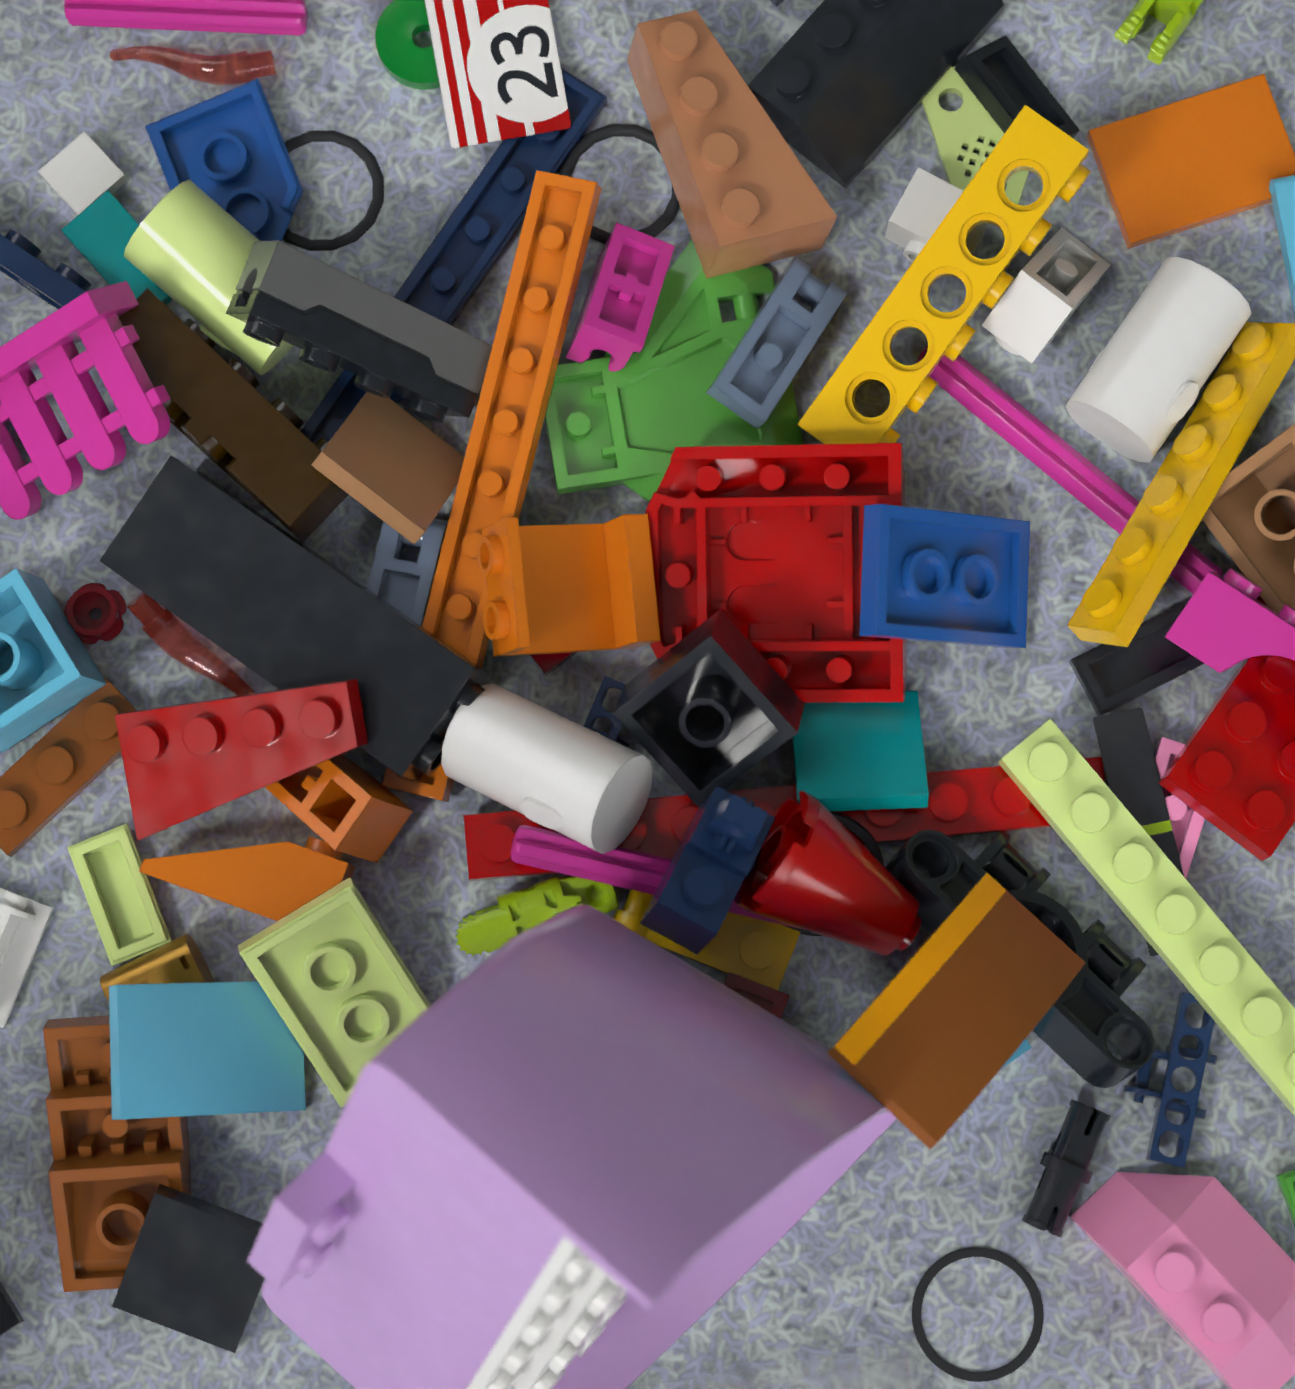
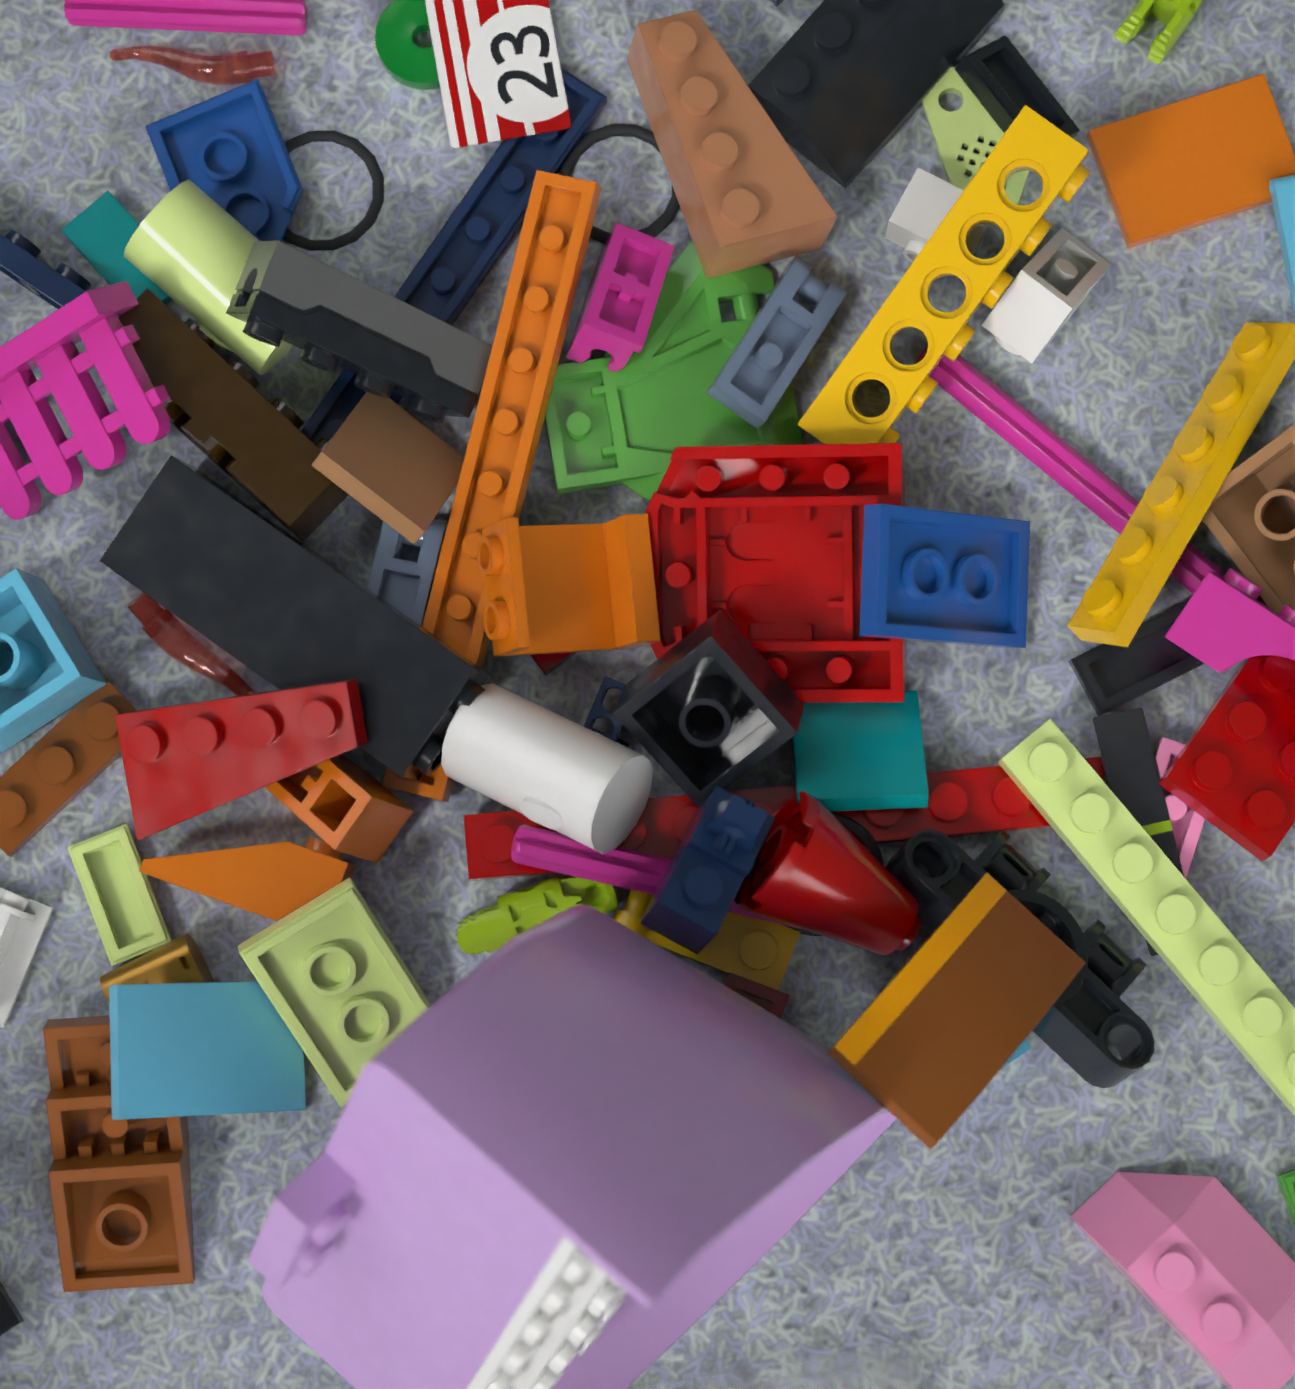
white tile [38,131,128,216] -> none
dark red plate [64,583,127,645] -> none
black tile [112,1184,265,1353] -> none
black piece [912,1247,1044,1382] -> none
black pin [1022,1099,1111,1237] -> none
white piece [1065,257,1252,462] -> none
dark blue piece [1124,992,1217,1168] -> none

